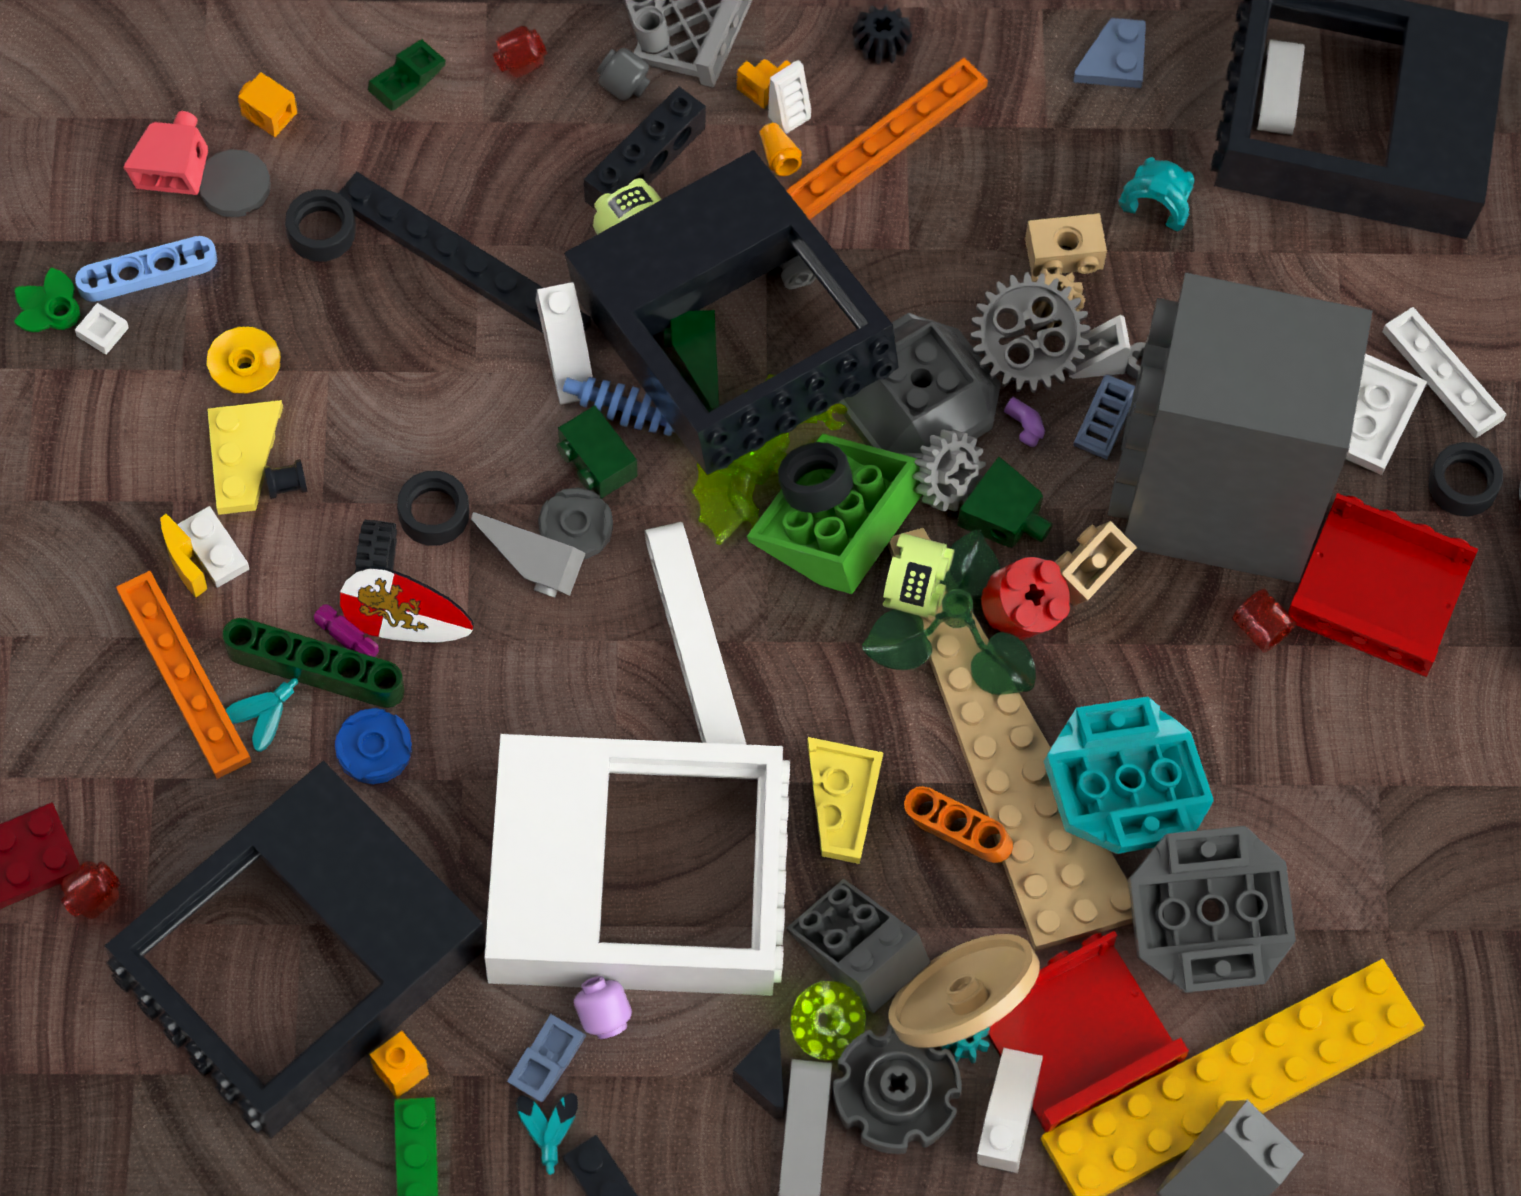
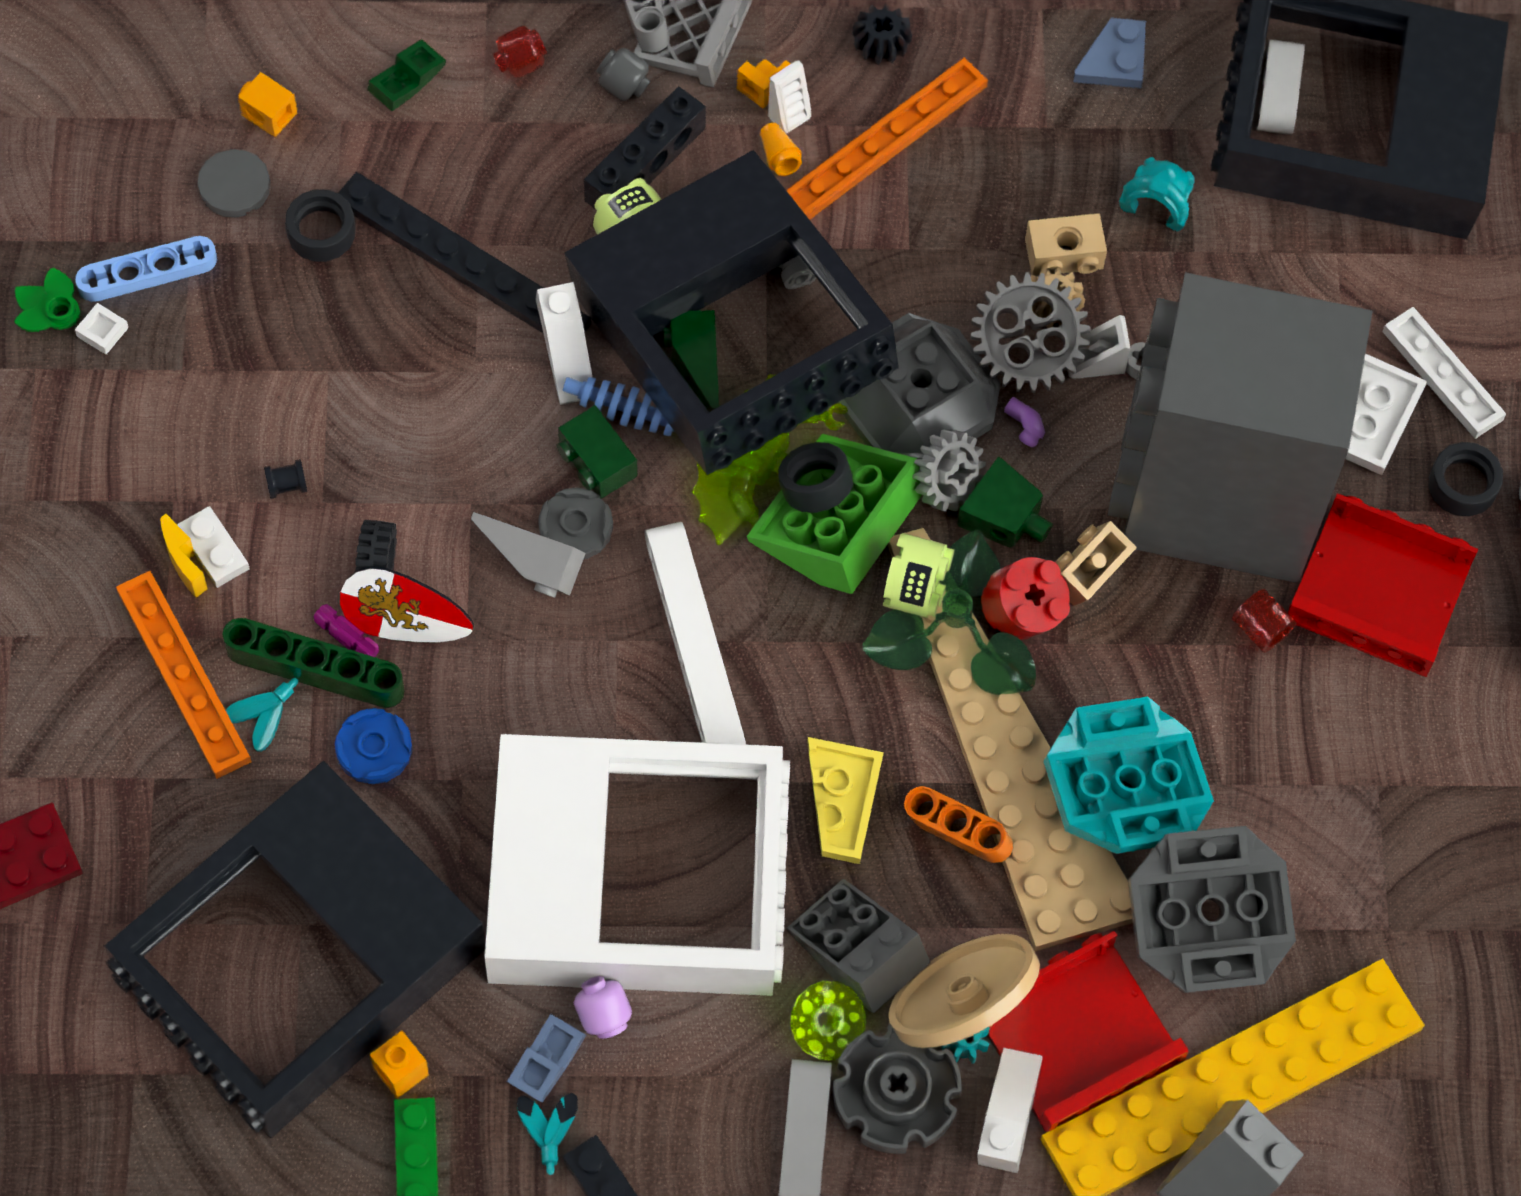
clear red head [61,861,121,919] -> none
coral torso [124,111,208,195] -> none
yellow dish [207,327,281,393] -> none
light yellow wing [208,400,283,515] -> none
black tyre [397,471,469,546] -> none
black slope [733,1029,784,1118] -> none
sand blue slope [1073,375,1135,460] -> none

